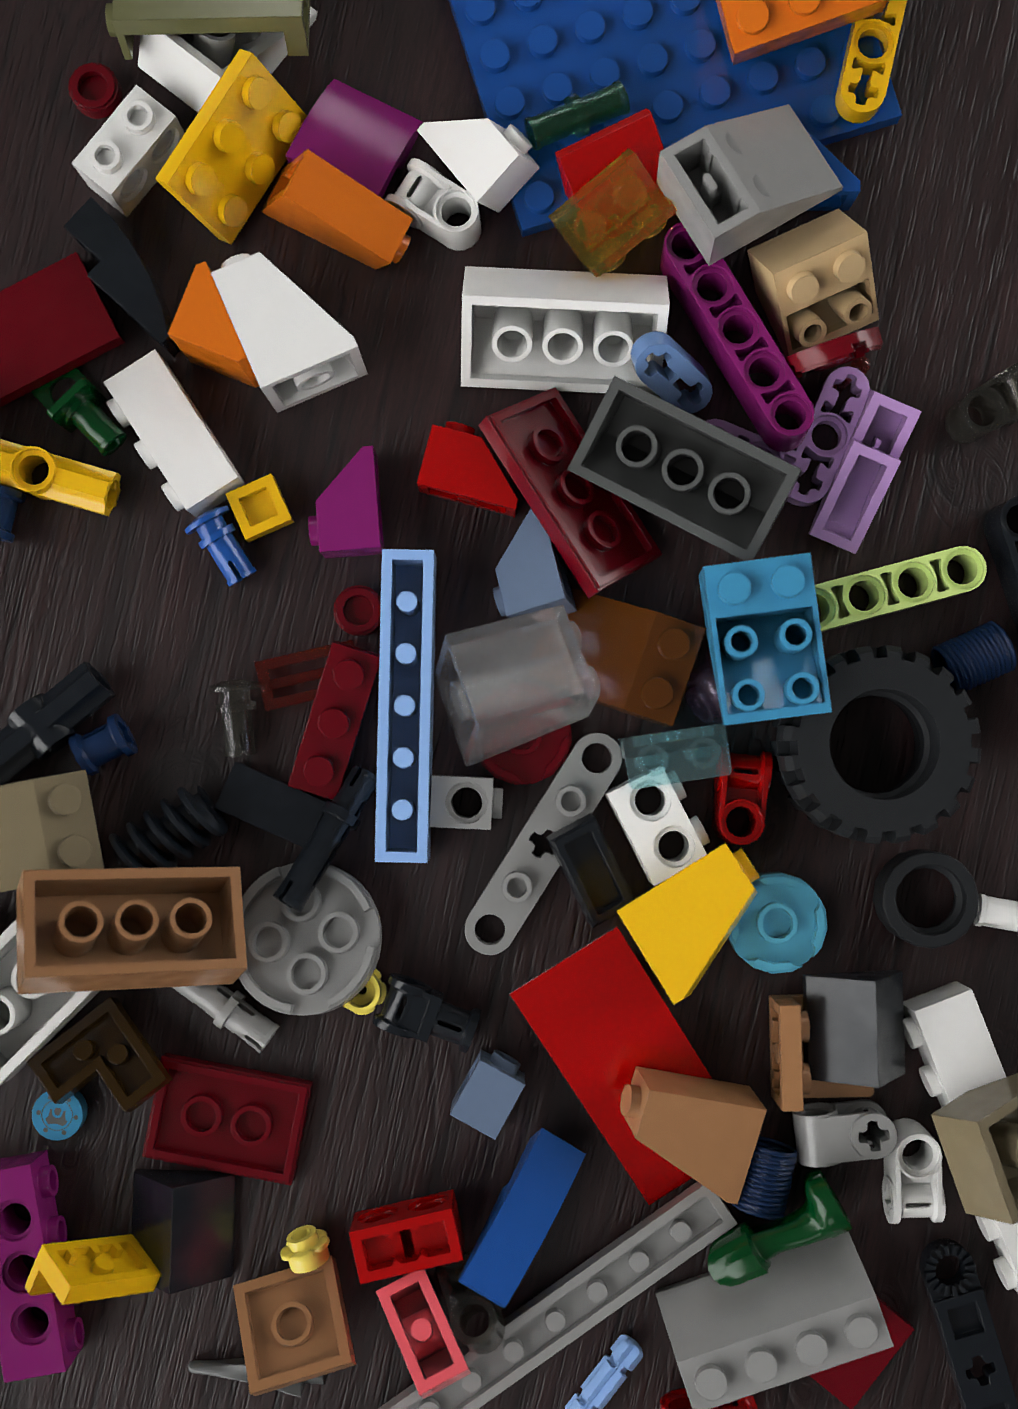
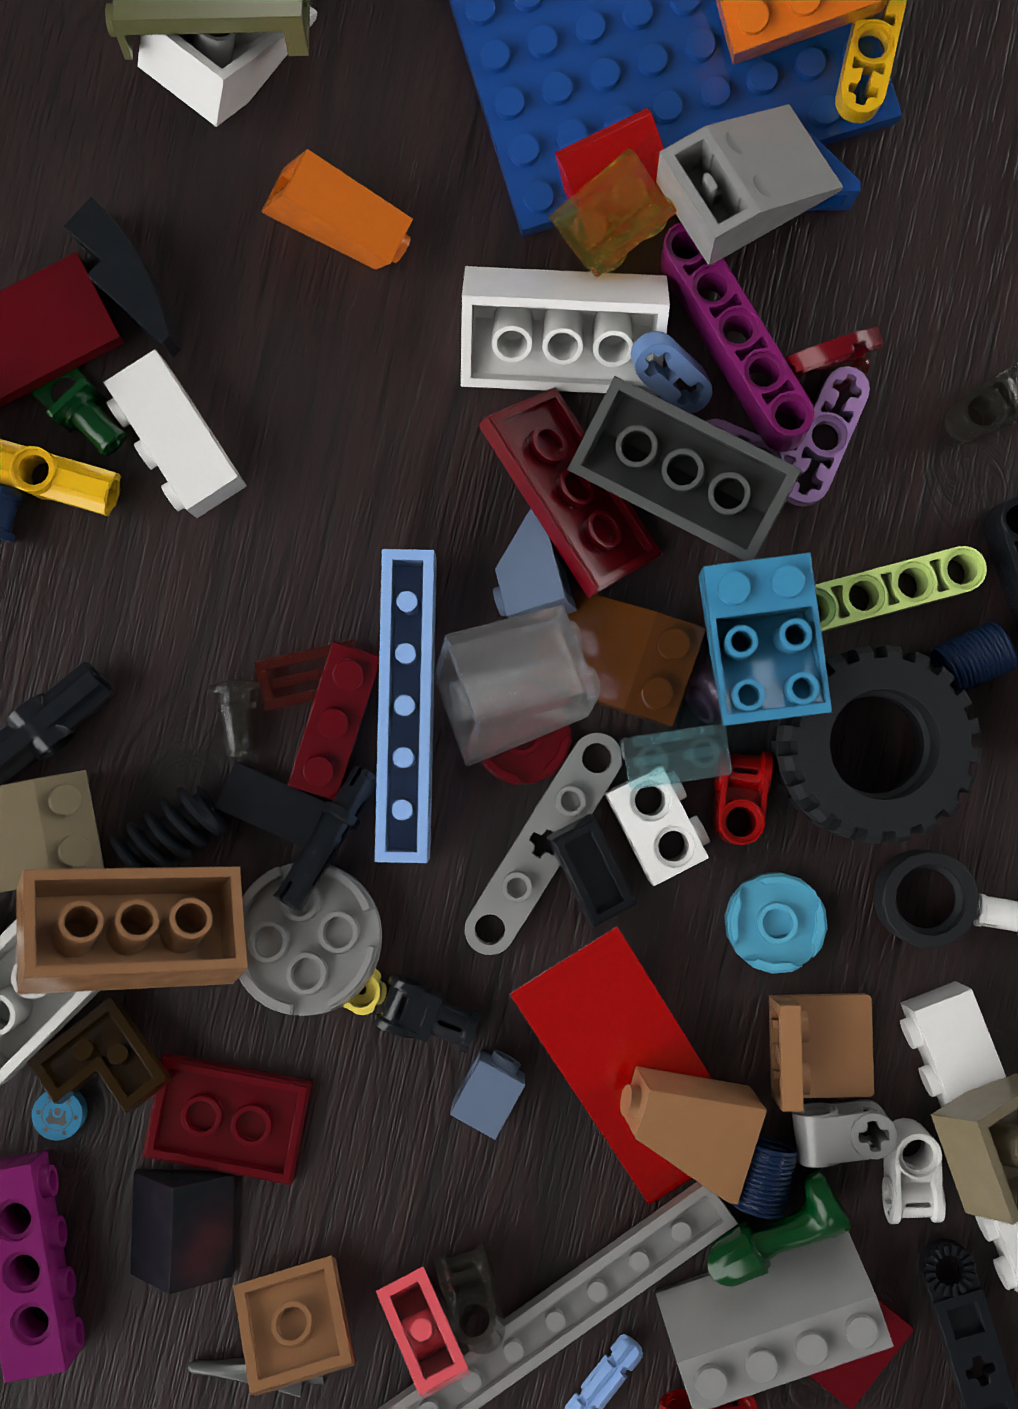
yellow bracket [25,1234,161,1305] -> none
dark red tile [68,62,123,119] -> none
dark blue bush [68,713,138,776] -> none
white brick [72,85,185,217] -> none
yellow plate [155,49,307,244] -> none
orange slope [168,261,259,388] -> none
light grey pin [172,985,280,1054] -> none
blue pin [184,505,257,587] -> none
white slope [211,252,368,413] -> none
yellow plate [225,474,294,542] -> none
light yellow plate [280,1225,330,1274] -> none
magenta slope [286,79,423,198] -> none
magenta slope [308,446,384,559] -> none
dark red tile [333,585,381,637] -> none
red brick [349,1189,465,1284] -> none
white piece [385,158,481,251] -> none
white slope [417,118,540,213] -> none
red slope [417,421,518,517] -> none
light grey brick [429,775,503,830] -> none
blue slope [458,1128,586,1308] -> none
clear green pin [524,81,630,151] -> none
yellow slope [617,843,760,1005] -> none
tan slope [747,208,879,357] -> none
black slope [802,970,905,1088] -> none
lavender slope [809,389,922,554] -> none

